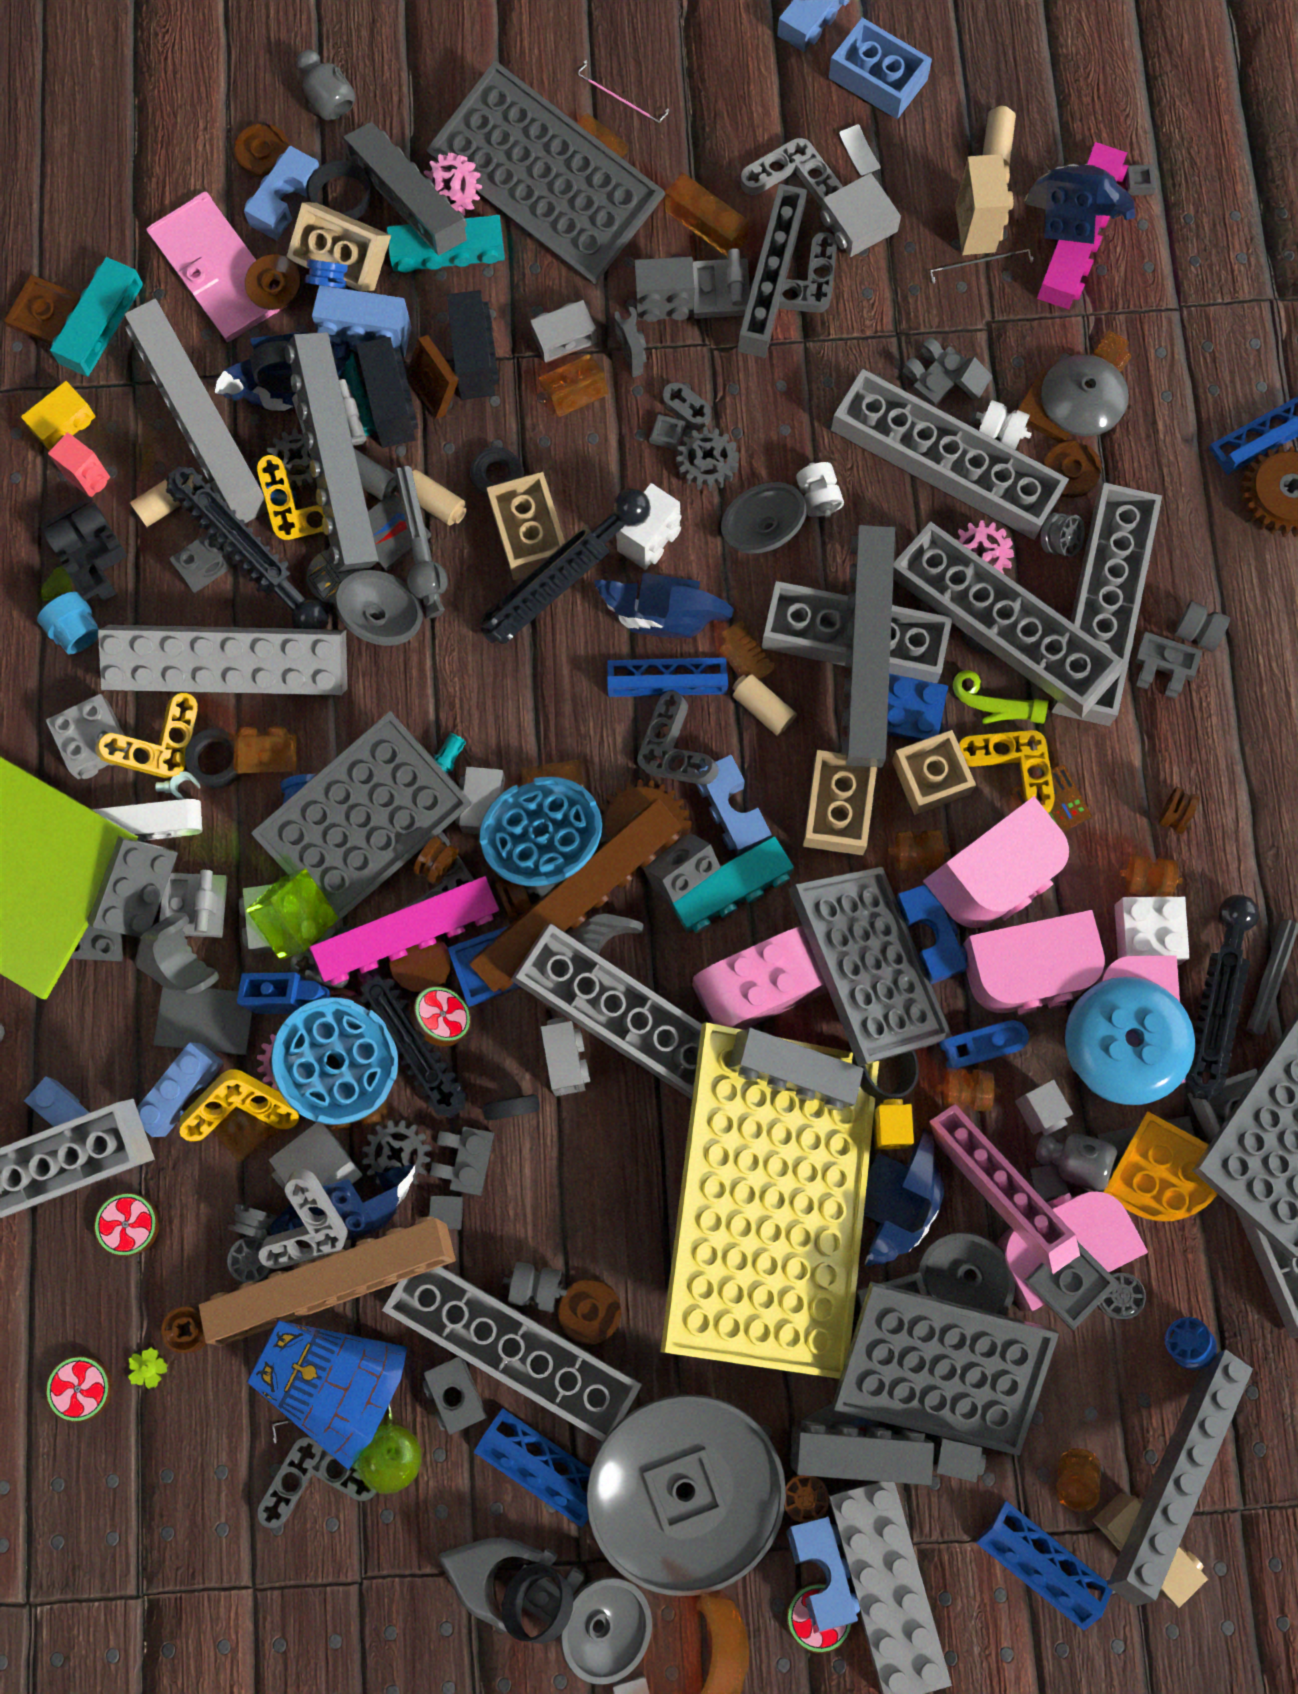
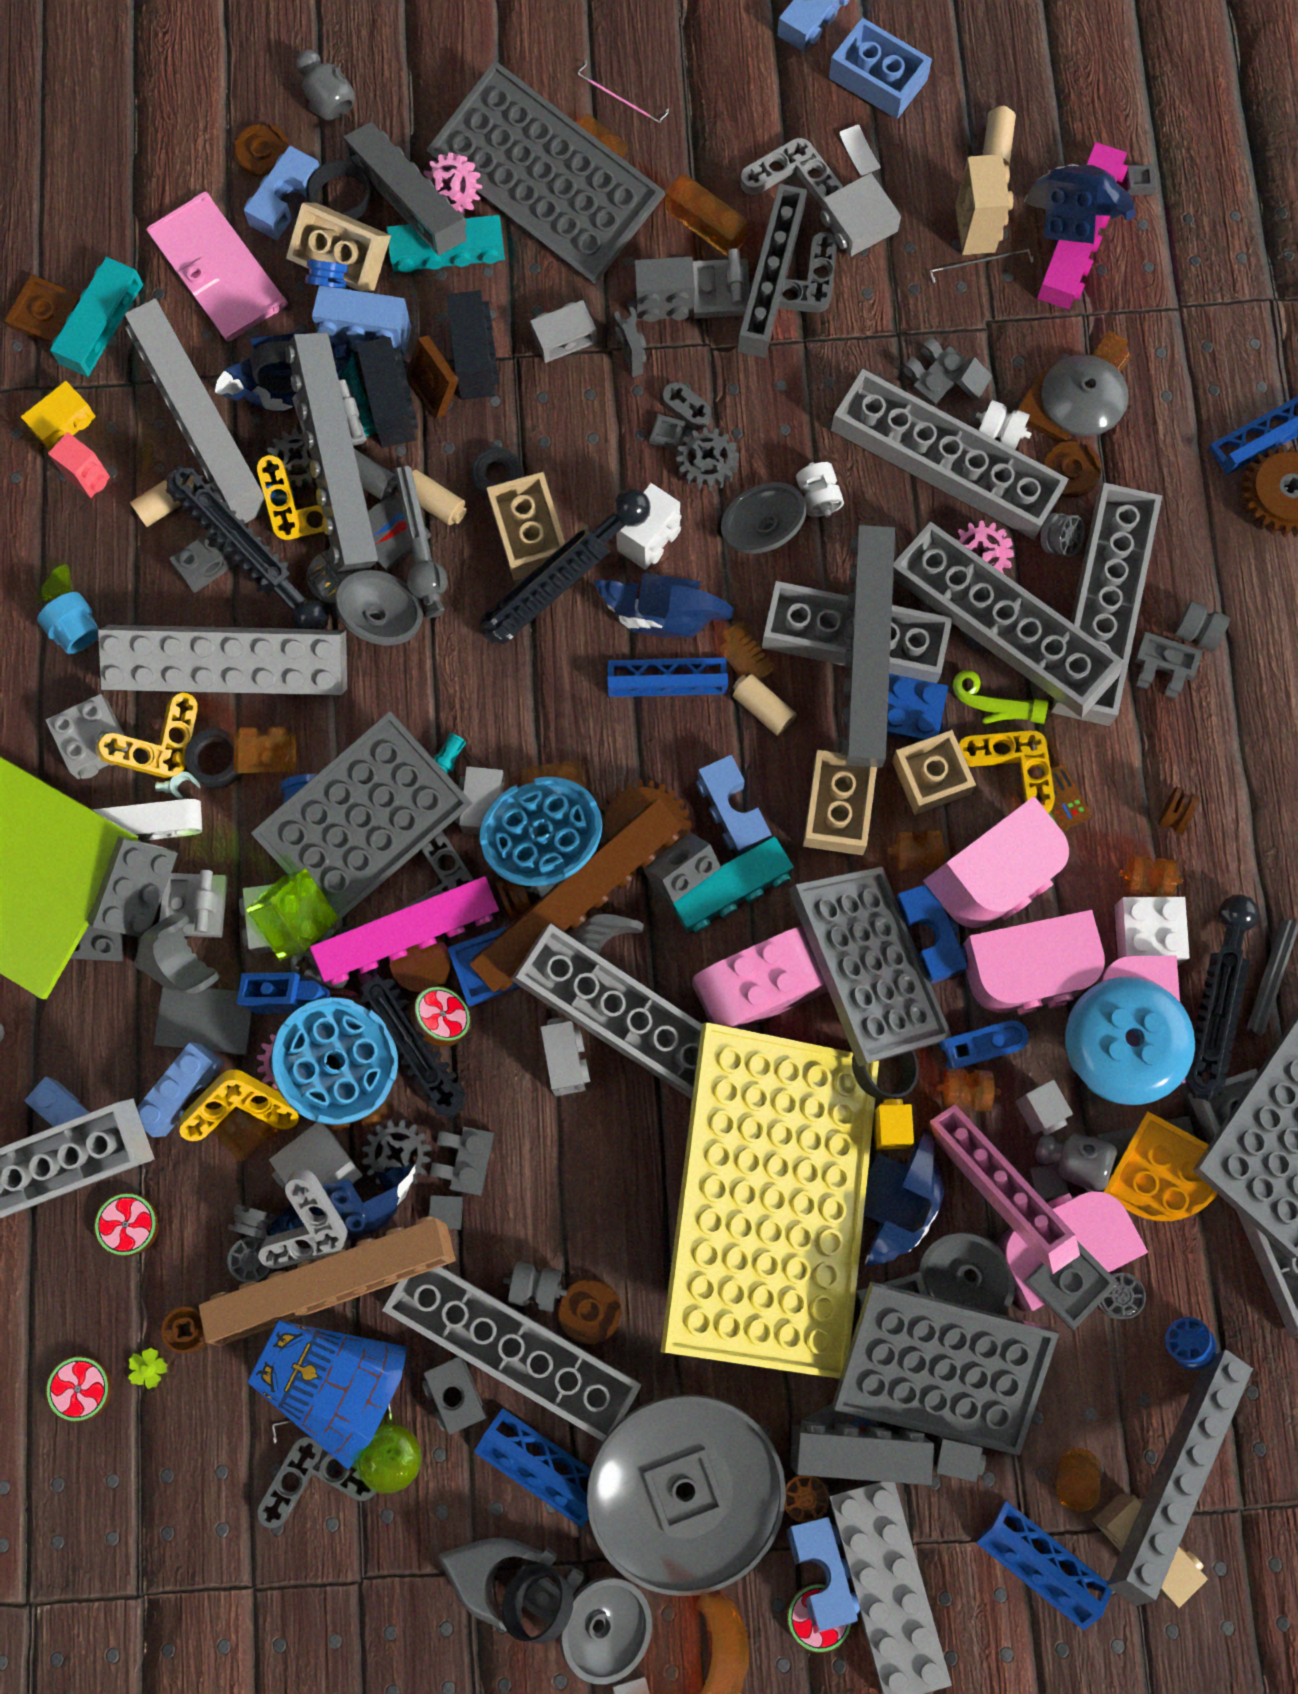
black plate [40,496,128,601] -> none
reddish brown dish [245,254,301,310] -> none
reddish brown wheel [413,836,458,886] -> none
black tyre [483,1094,540,1121] -> none
clear orange bracket [539,354,609,417] -> none
dark grey beam [637,691,719,785] -> none
brick [728,1028,864,1111] -> none

